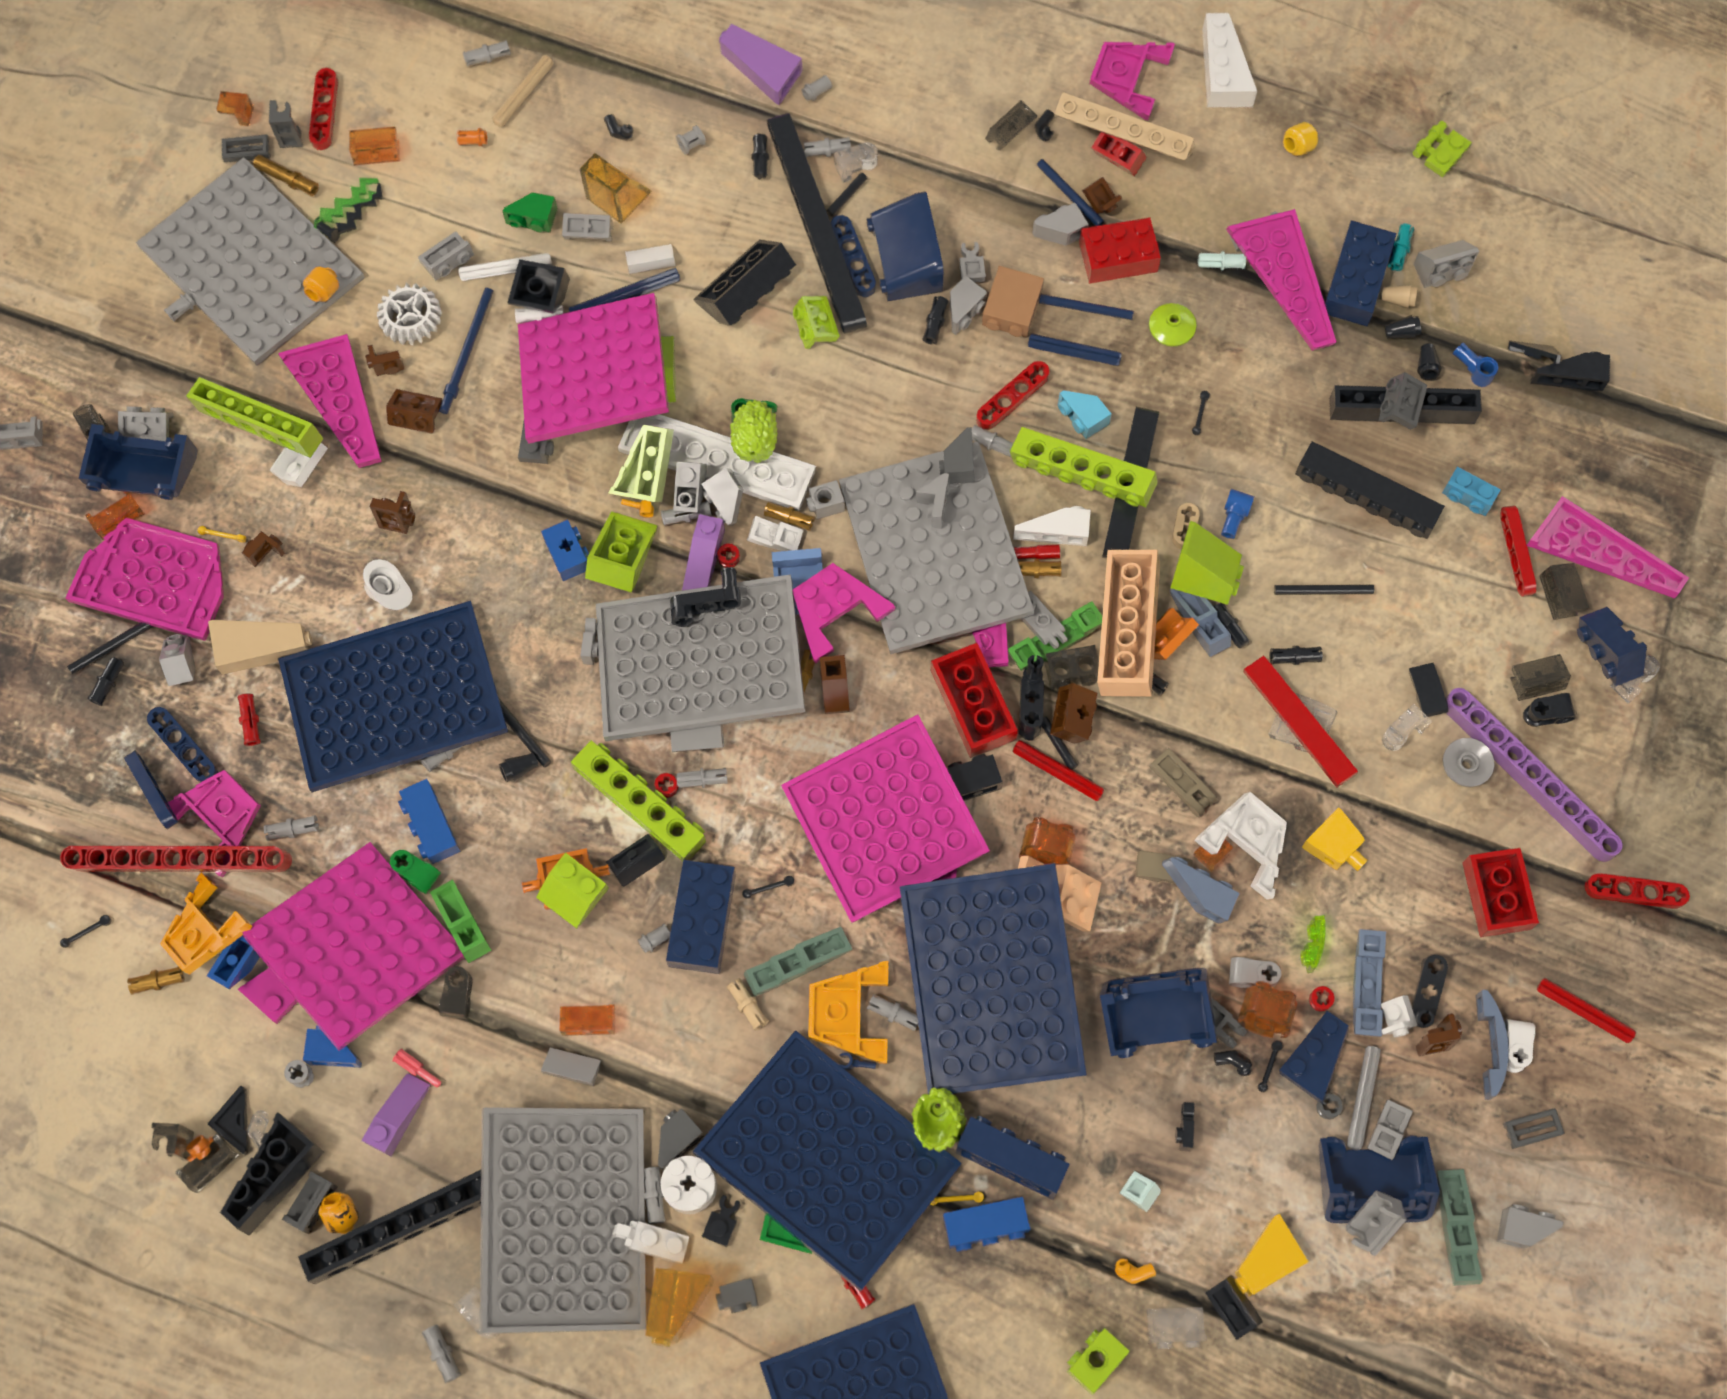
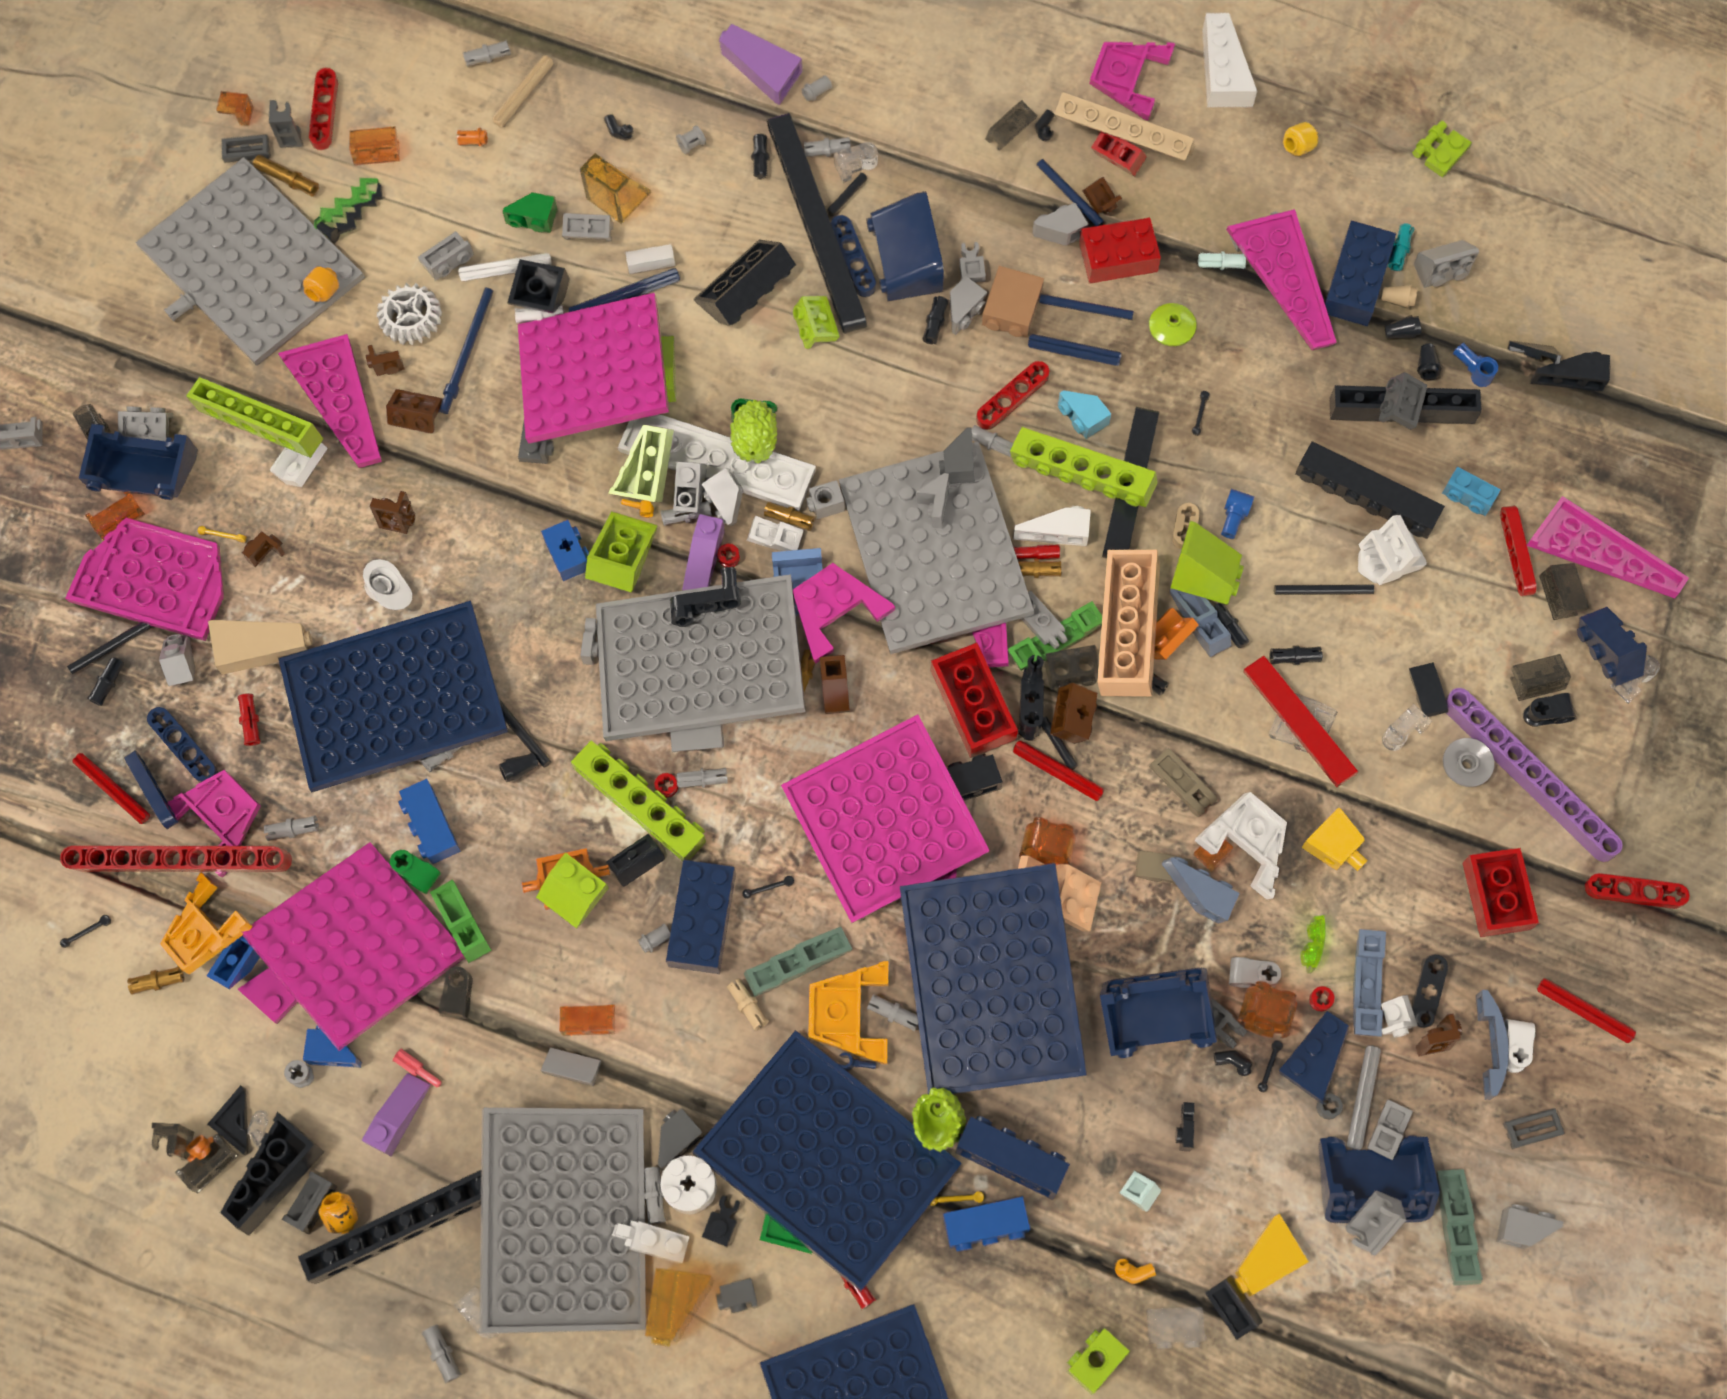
none -> red axle [72,753,150,824]
none -> white piece [1358,515,1427,585]

